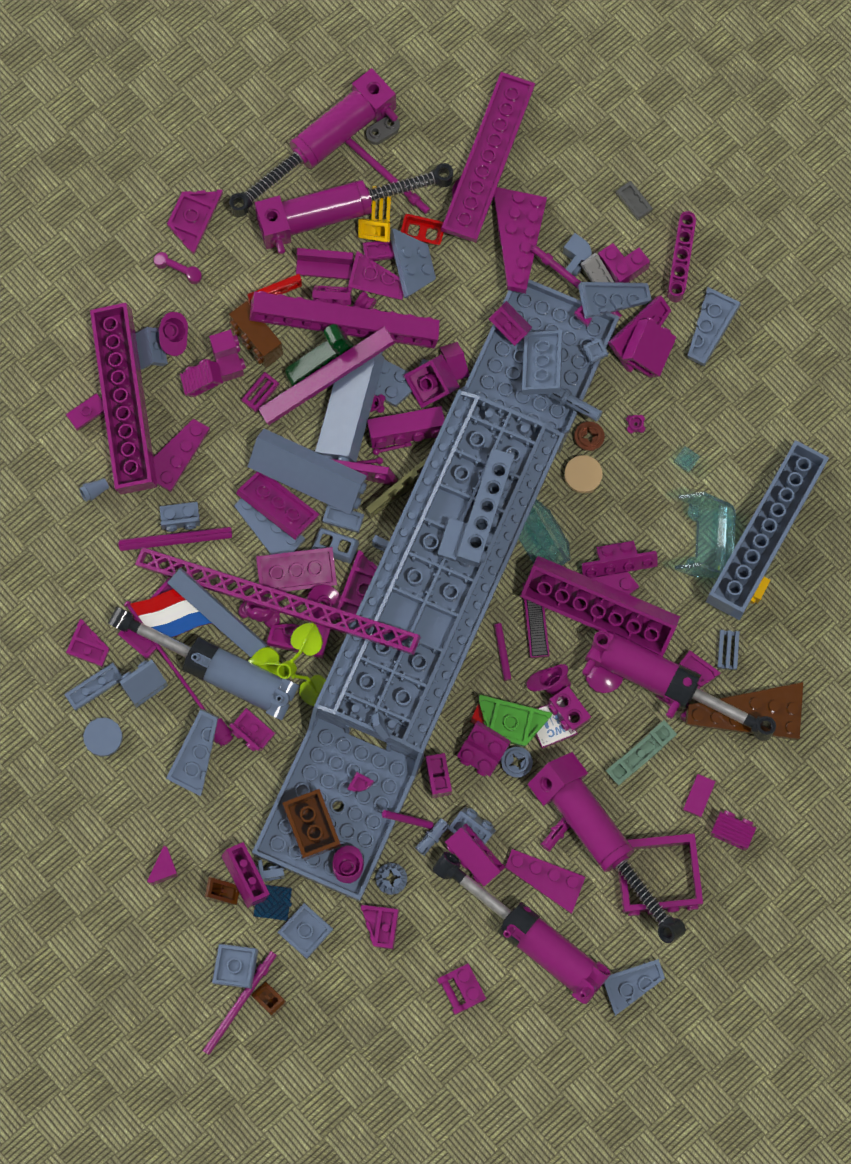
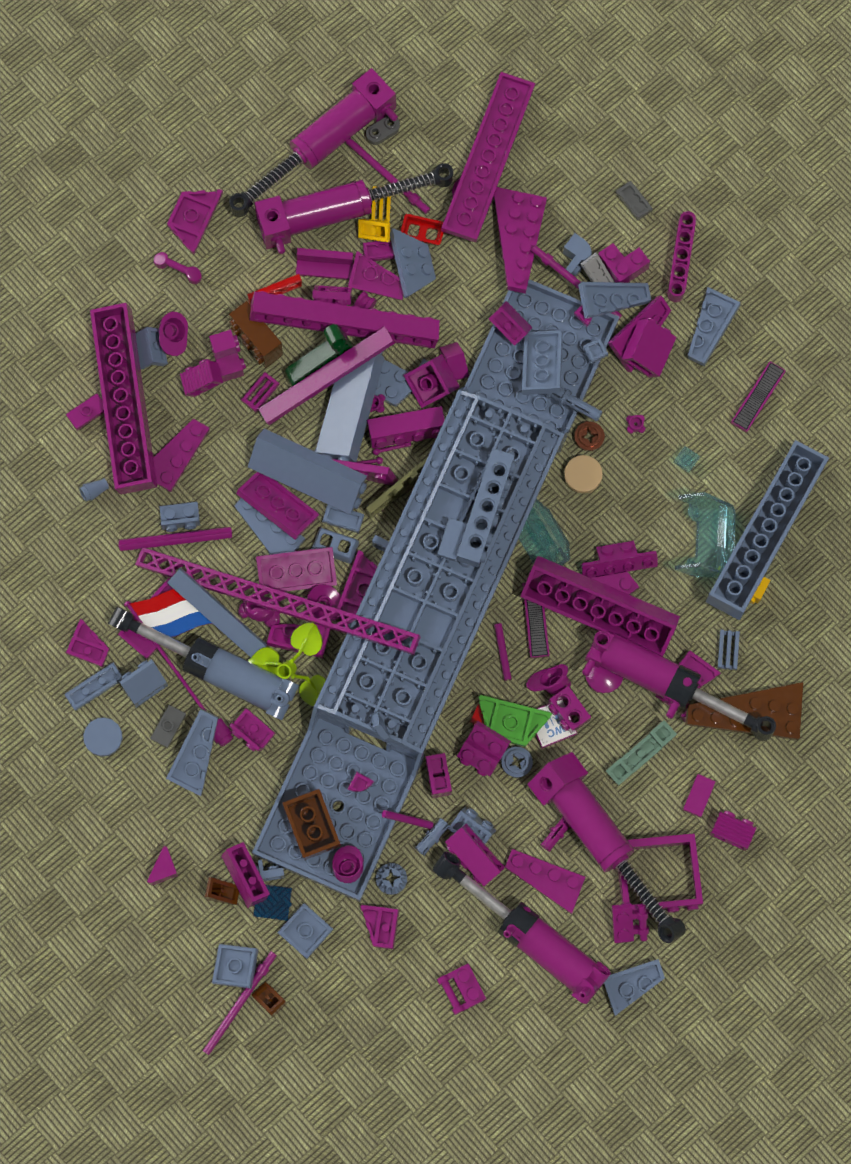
none -> dark grey plate [150,705,186,748]
none -> magenta plate [612,903,649,943]
none -> tile [731,361,786,433]

